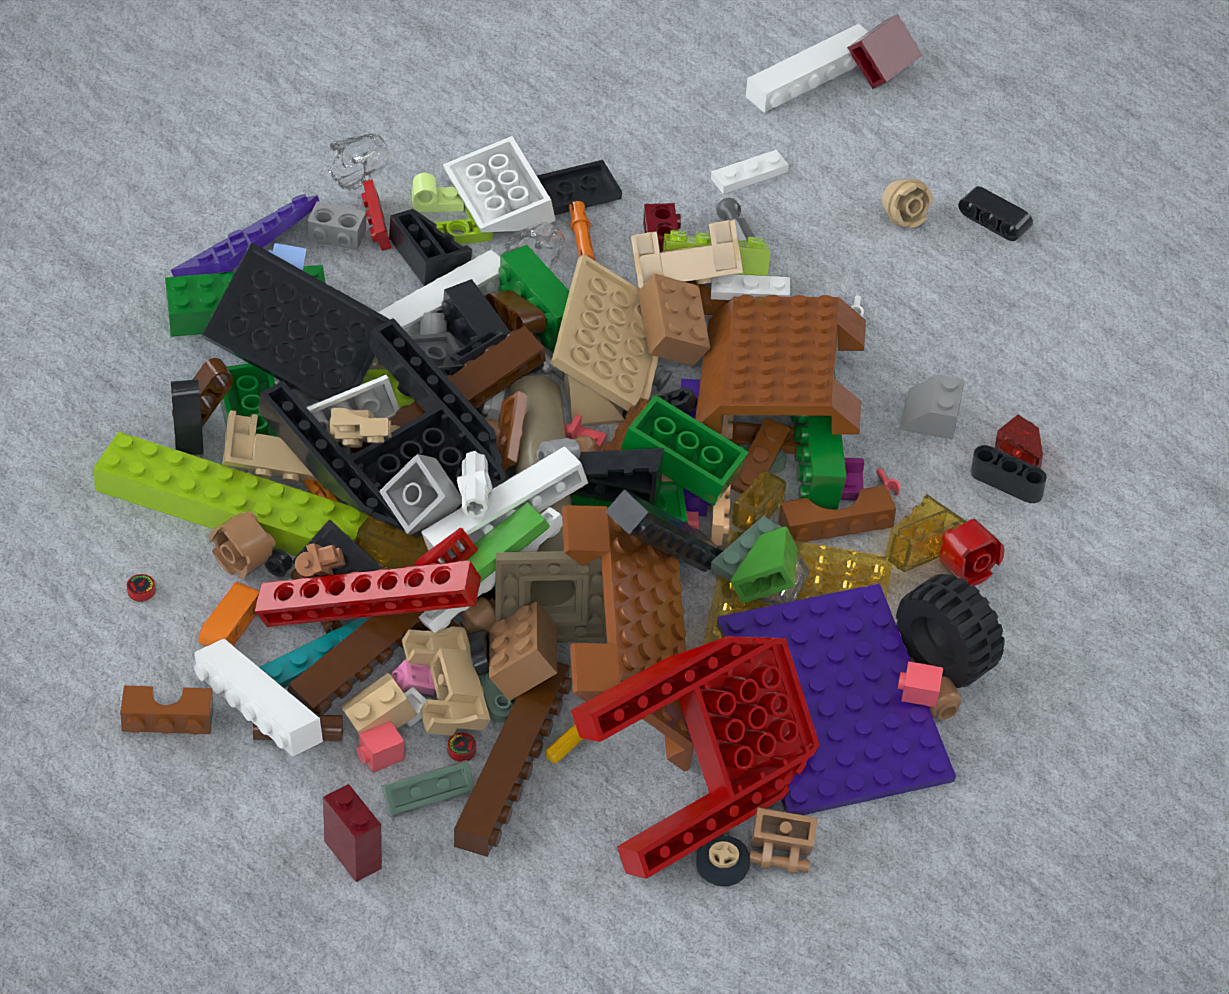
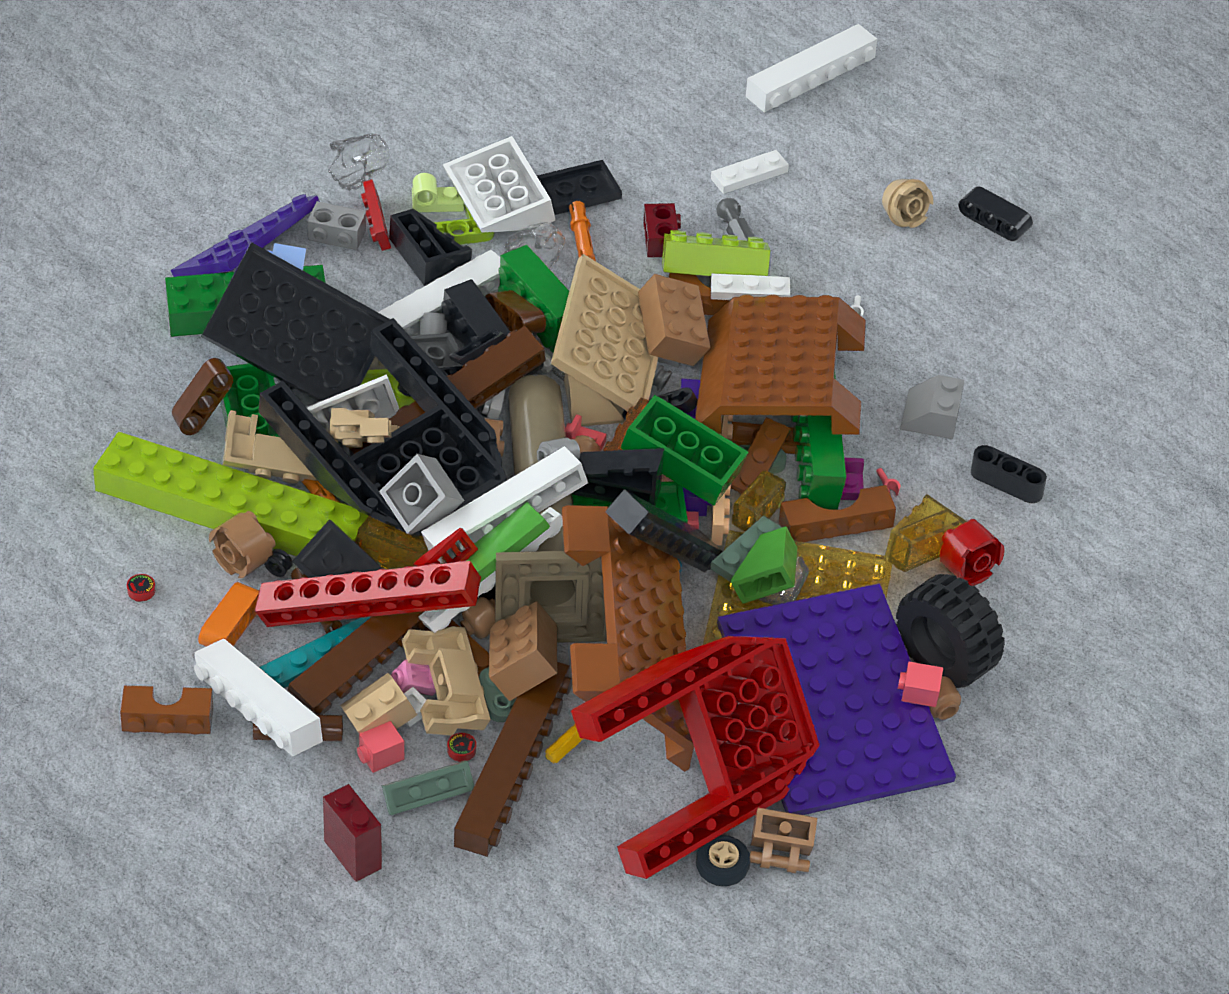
black beam [171,379,204,455] -> none
nougat hips [295,543,345,577] -> none
white piece [457,451,493,519] -> none
black beam [469,629,490,676] -> none
dark orange plate [496,391,527,470] -> none
tan bracket [630,219,743,288] -> none
brick [847,14,923,89] -> none
clear red slope [995,414,1043,469] -> none

